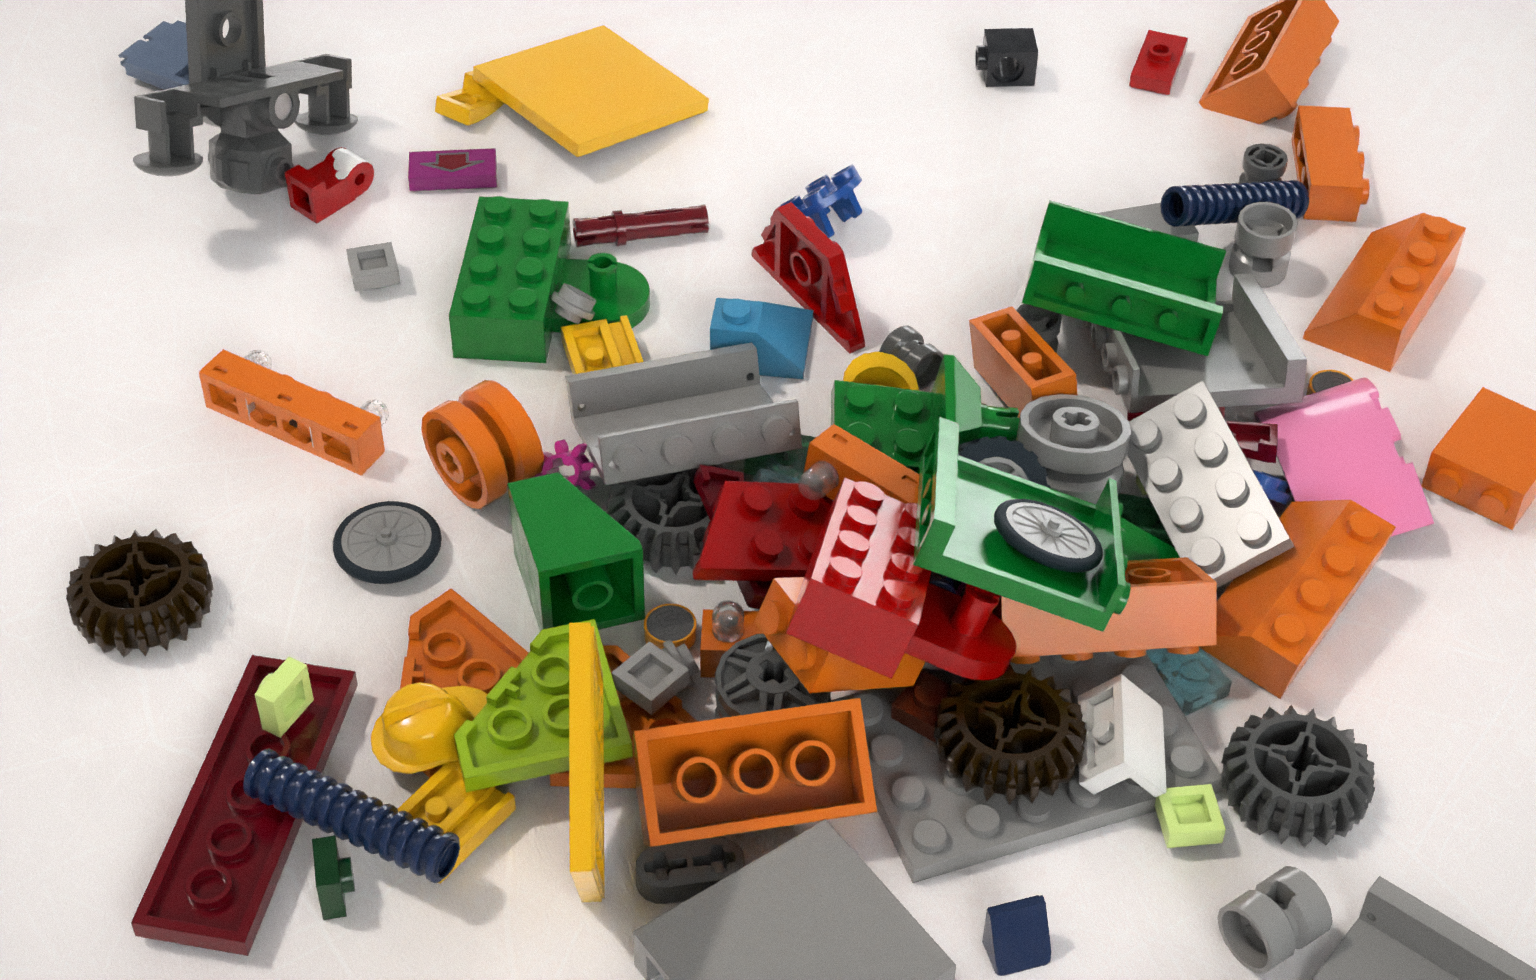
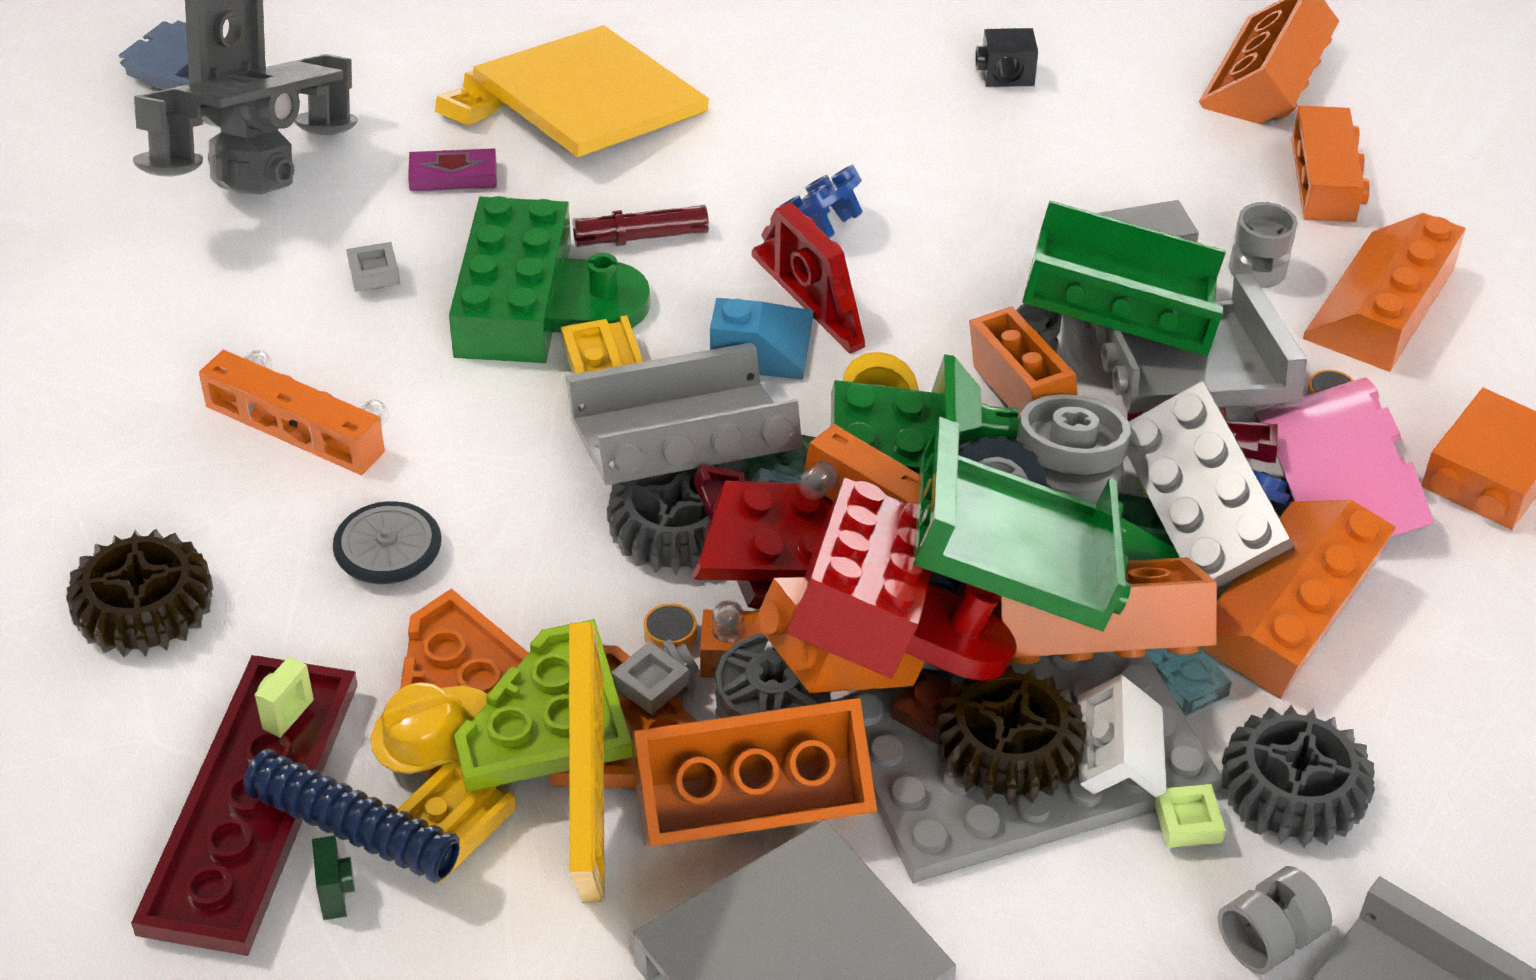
red leg [285,147,374,224] -> none
orange wheel [421,380,544,509] -> none
green slope [507,472,645,631] -> none
dark pink gear [534,439,596,490] -> none
light grey plate [551,283,596,324] -> none
dark grey beam [635,838,744,904] -> none
dark grey wheel [879,325,944,390] -> none
dark blue slope [982,895,1051,976] -> none
wheel [994,499,1103,573] -> none
red plate [1129,30,1188,95] -> none
dark blue piece [1160,180,1309,227] -> none
dark grey wheel [1238,143,1288,183] -> none

